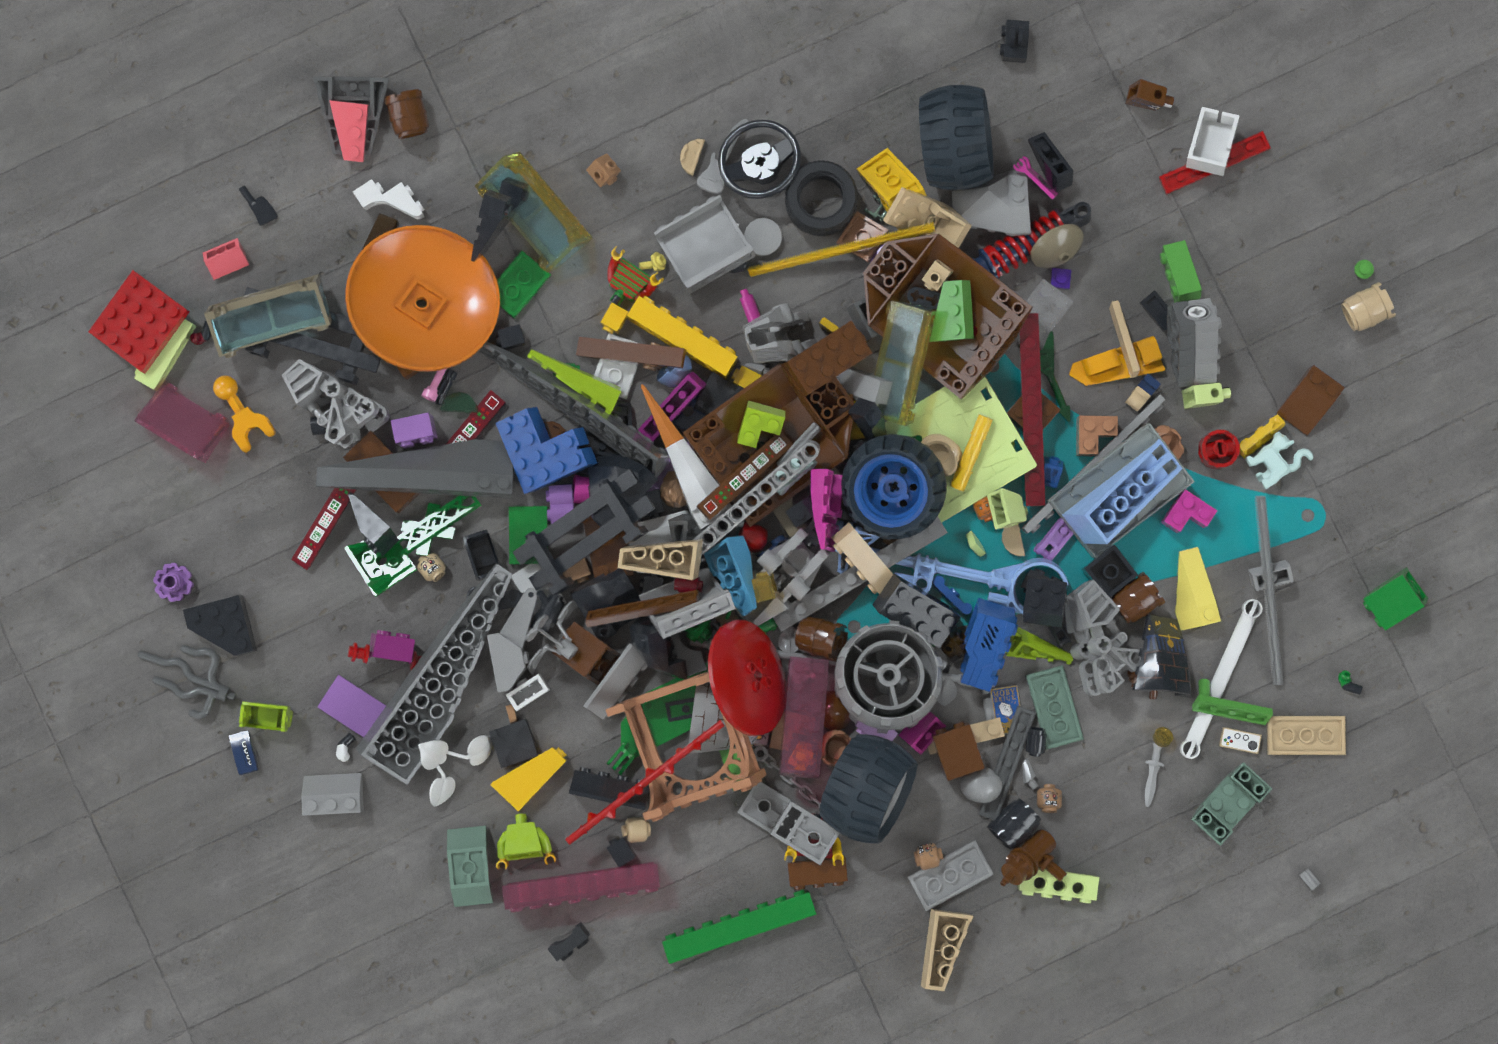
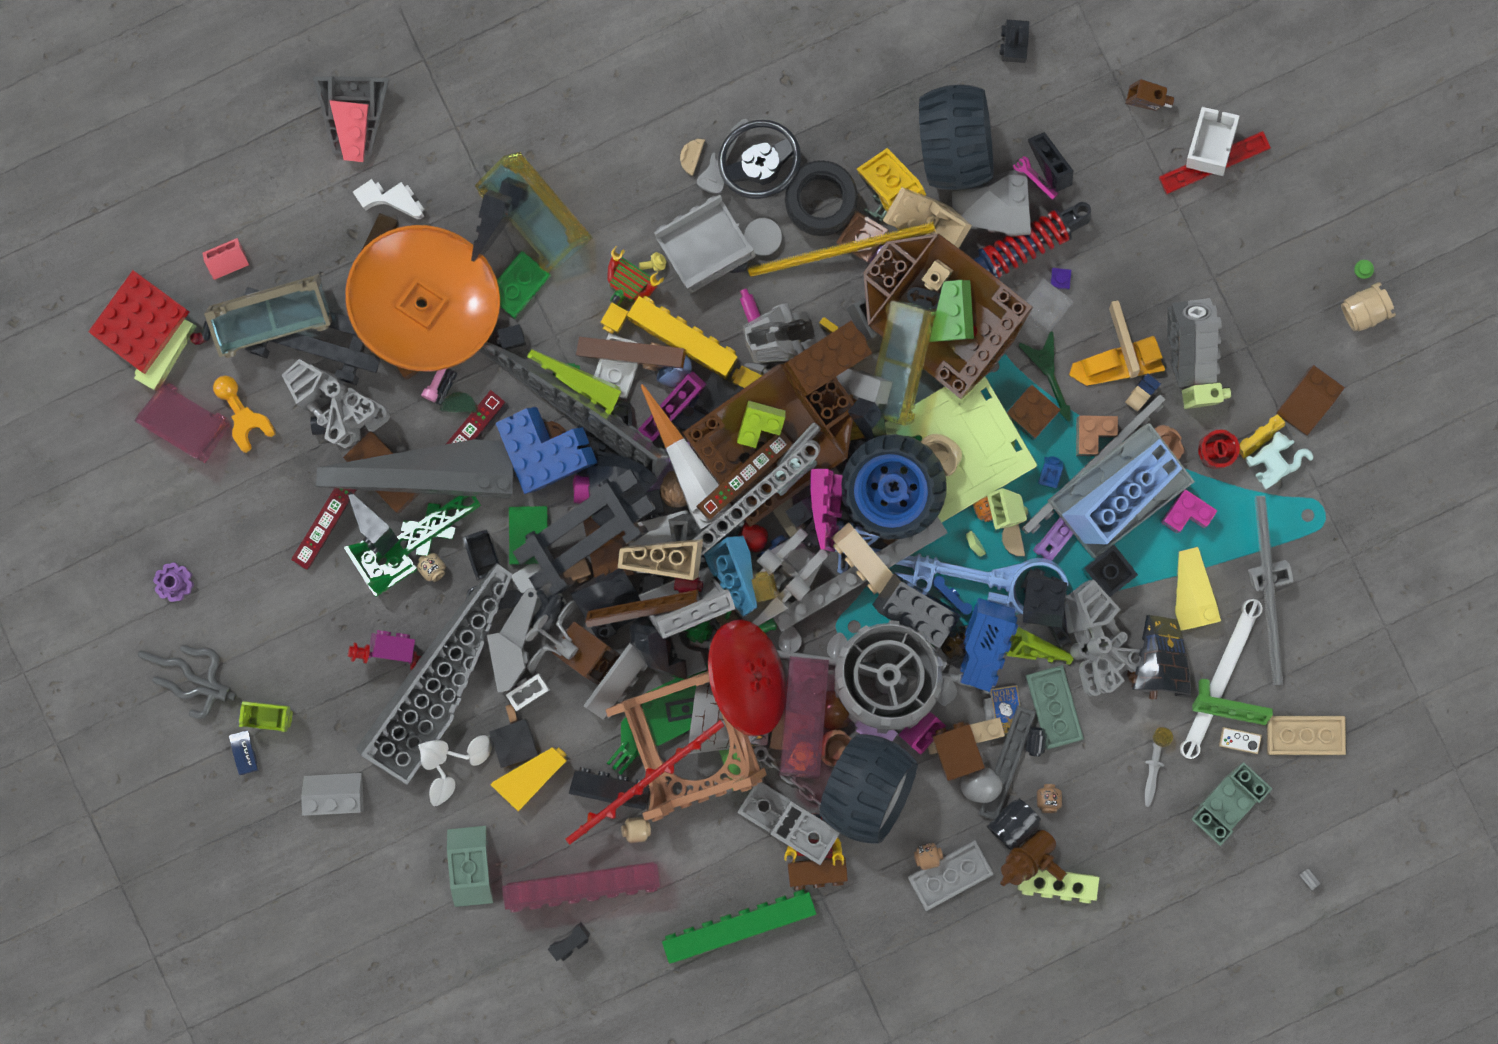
black brick [183,595,257,656] -> none
black piece [239,185,277,226] -> none
medium lavender tile [318,675,387,737] -> none
arm [336,733,356,762] -> none
reddish brown piece [384,89,429,139] -> none
medium lavender brick [391,412,438,449] -> none
lime torso [496,813,556,870] -> none
medium lavender brick [546,484,575,524] -> none
medium nougat brick [586,153,621,188] -> none
black brick [607,836,636,867] -> none
reddish brown piece [795,617,848,662] -> none
tan wedge [921,909,973,991] -> none
yellow piece [950,414,993,491] -> none
dark red plate [1020,313,1045,506] -> none
light grey bar [1022,758,1039,790] -> none
dark tan dish [1031,224,1084,268] -> none
reddish brown piece [1111,571,1166,624] -> none
black tile [1140,290,1168,332] -> none
bright green wedge [1160,240,1202,303] -> none
arm [1338,670,1363,695] -> none
green slope [1363,567,1429,631] -> none

